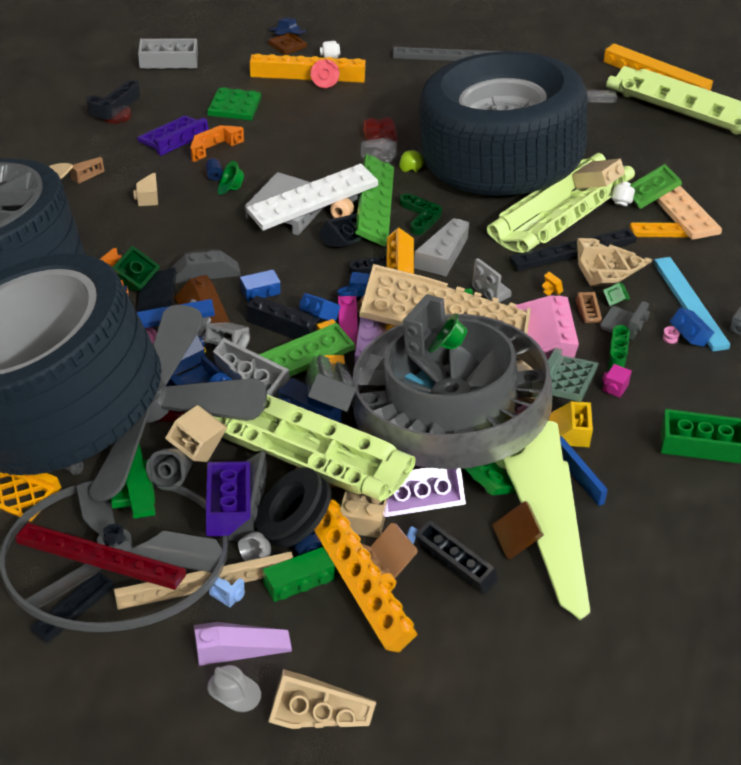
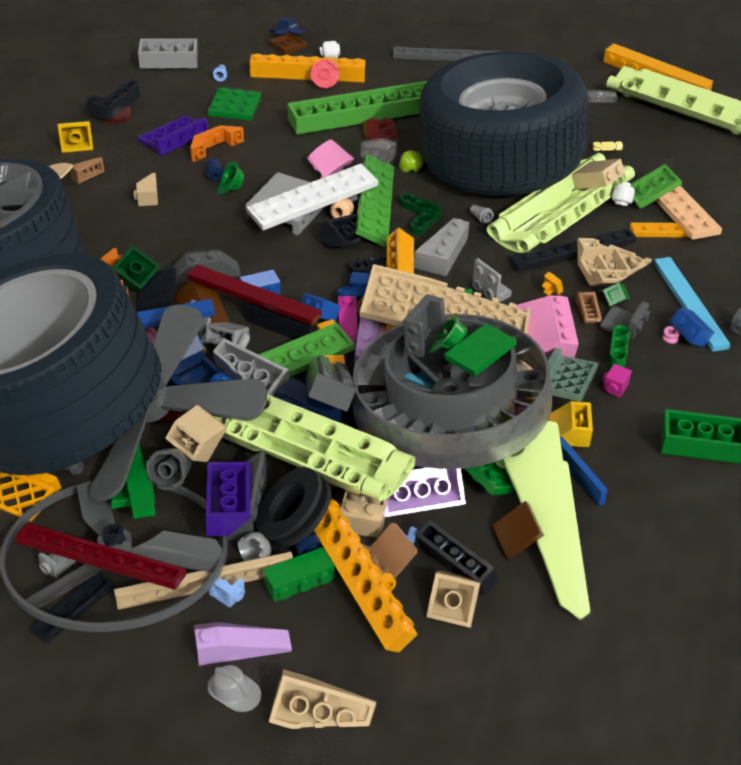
none -> light grey bracket [38,552,76,579]
none -> yellow slope [58,121,93,153]
none -> dark red tile [187,264,322,326]
none -> light blue cone [213,65,227,81]
none -> bright green brick [287,81,427,134]
none -> bright pink slope [307,139,354,179]
none -> tan slope [426,570,480,628]
none -> green tile [444,323,517,377]
none -> light grey cone [470,205,494,224]
none -> light yellow axle [592,141,623,151]

